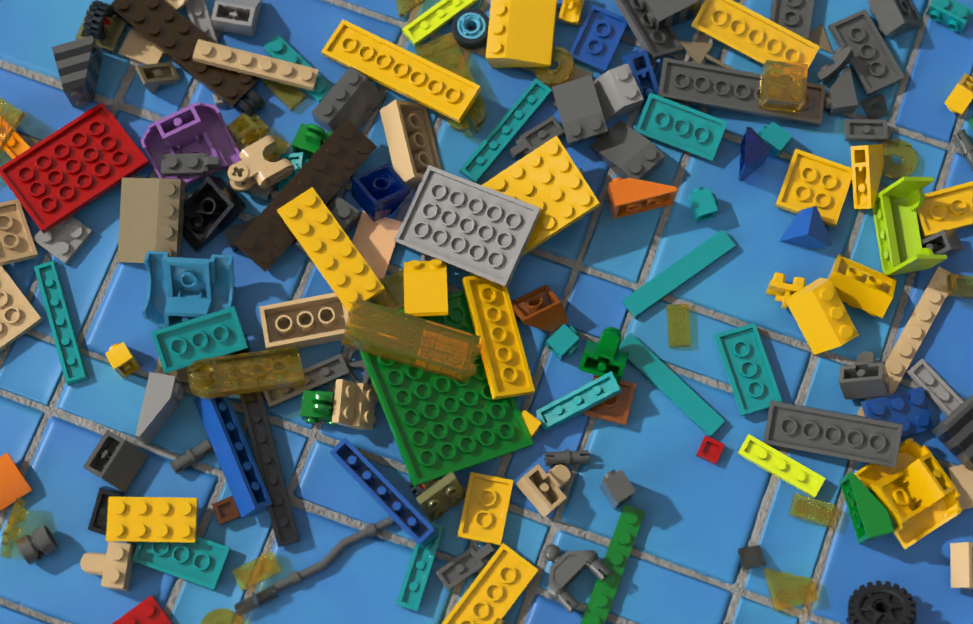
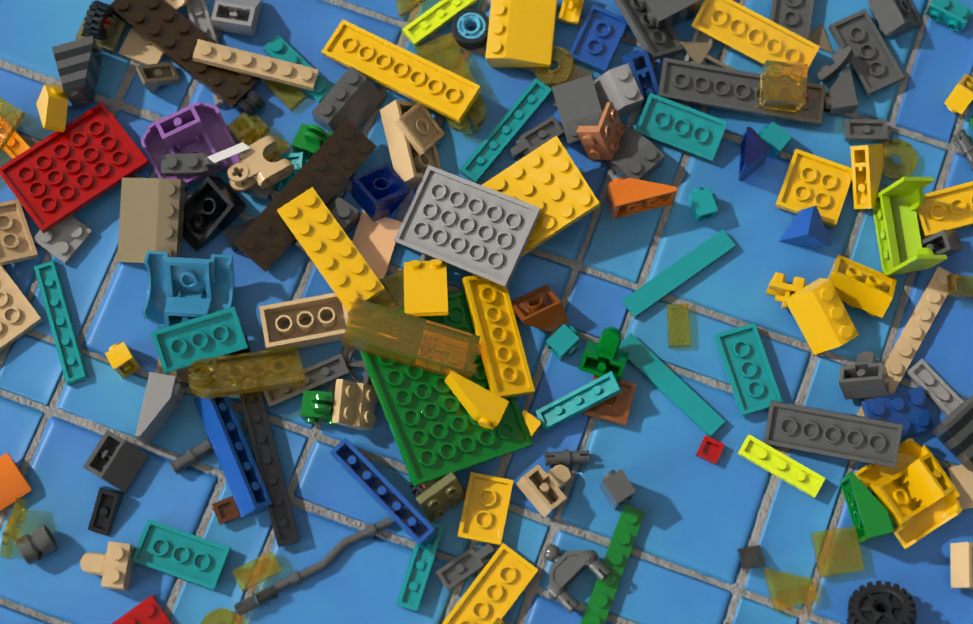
yellow plate [106,497,198,543] -> none
clear yellow plate [788,493,838,528] -> none
clear smoke slope [860,94,889,119] -> none
none -> yellow slope [36,84,68,133]
none -> white sticker [208,142,250,163]
none -> tan tile [395,103,445,155]
none -> yellow slope [444,370,509,430]
none -> nougat bracket [576,102,625,160]
none -> clear yellow plate [811,526,864,577]

